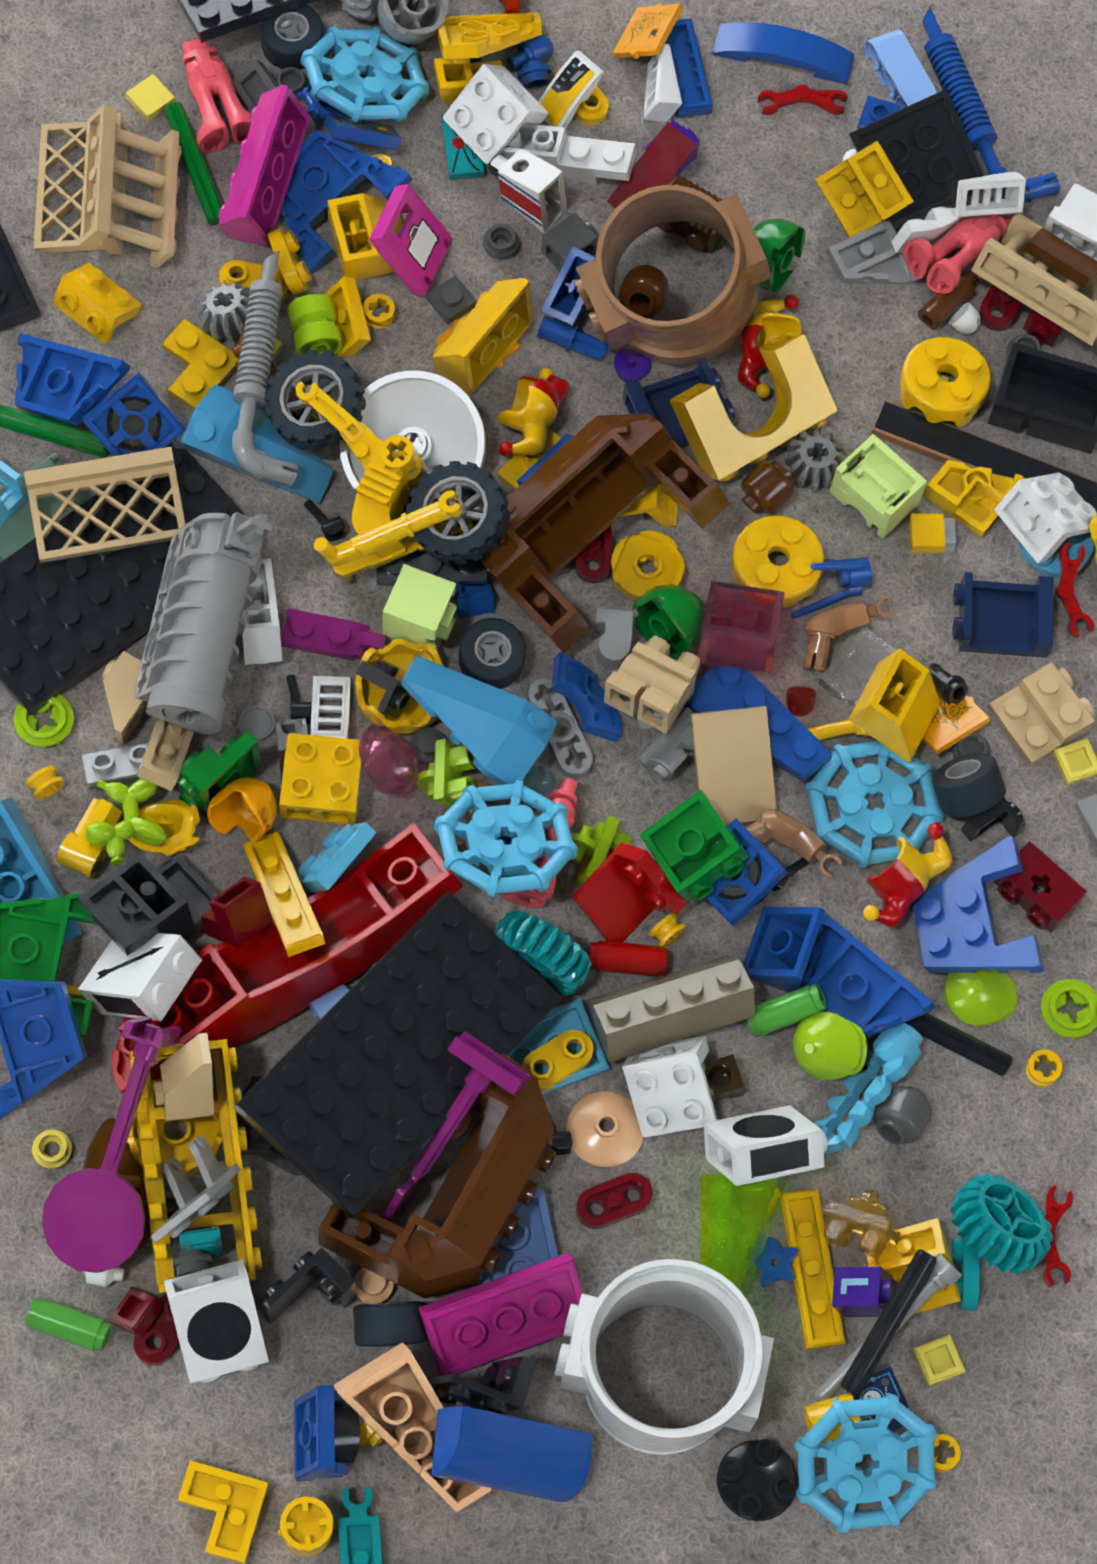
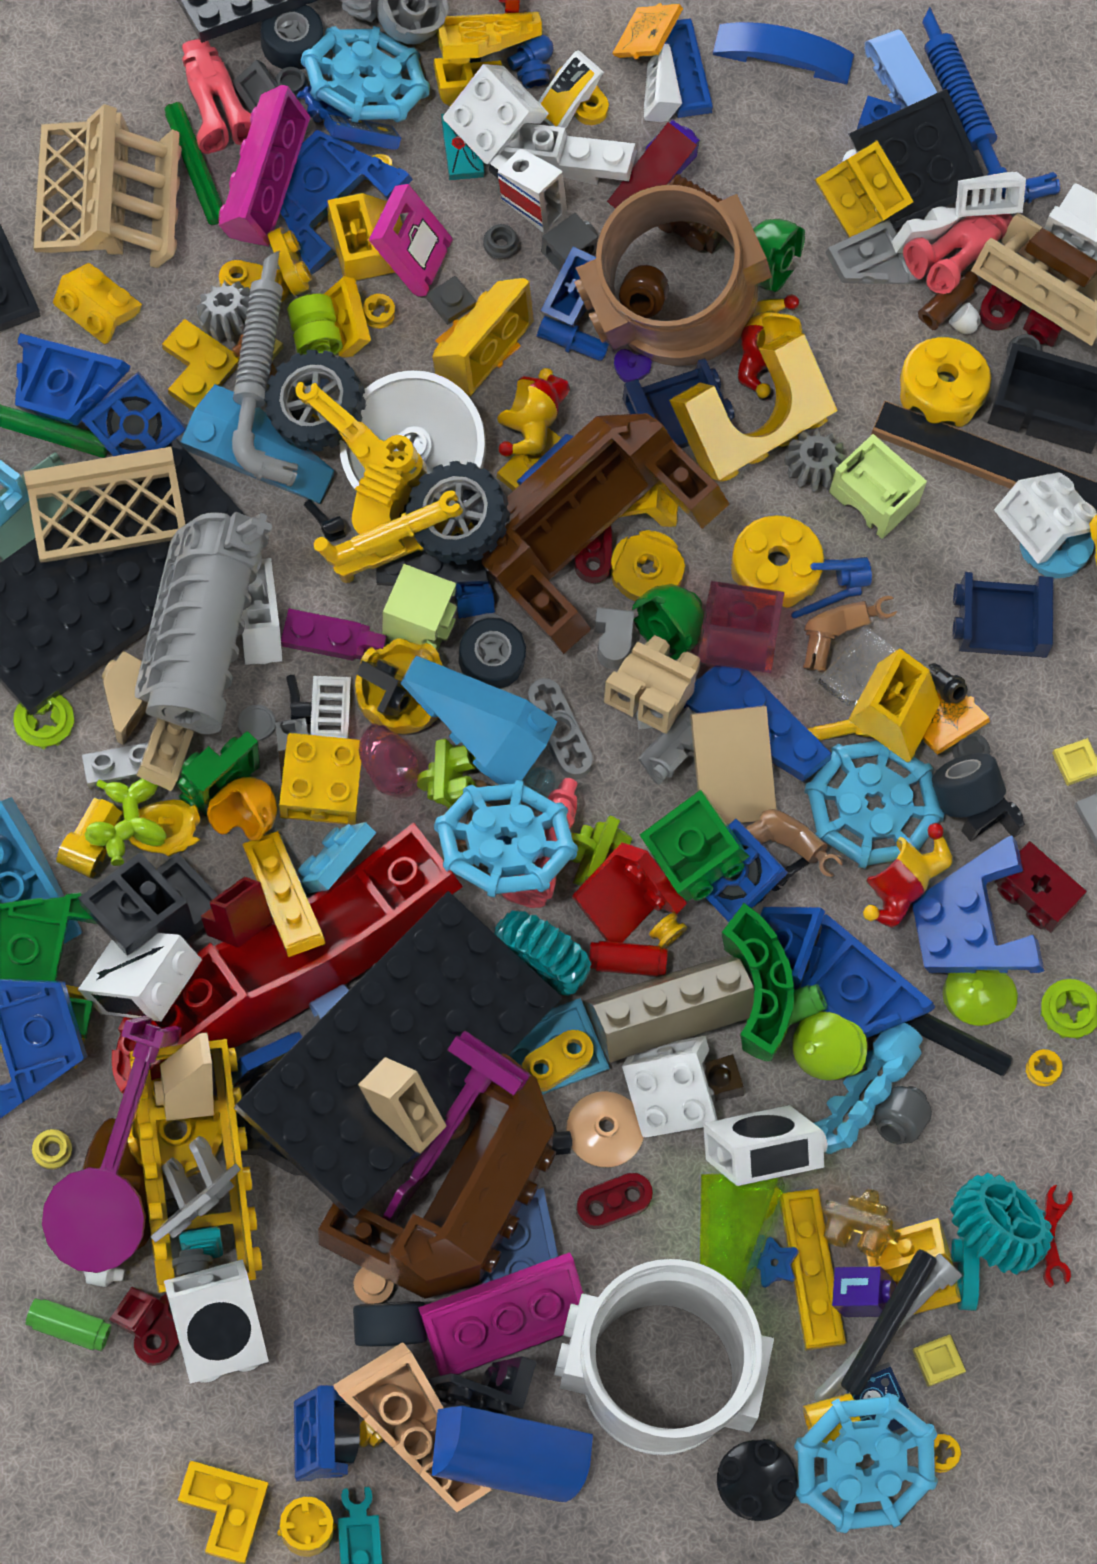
yellow bush [26,765,65,801] -> none
light yellow tile [126,74,176,122] -> none
black bracket [262,1247,356,1324] -> none
dark grey plate [409,727,445,764] -> none
blue tile [552,652,622,742] -> none
reddish brown head [741,460,795,515] -> none
red piece [757,84,848,115] -> none
clear red hinge [786,686,816,717] -> none
yellow piece [909,513,956,553] -> none
yellow slope [923,460,1026,538] -> none
tan plate [987,662,1095,767] -> none
red piece [1056,542,1094,638] -> none
none -> blue tile [231,1032,302,1087]
none -> tan slope [358,1057,446,1154]
none -> green brick [721,903,794,1061]

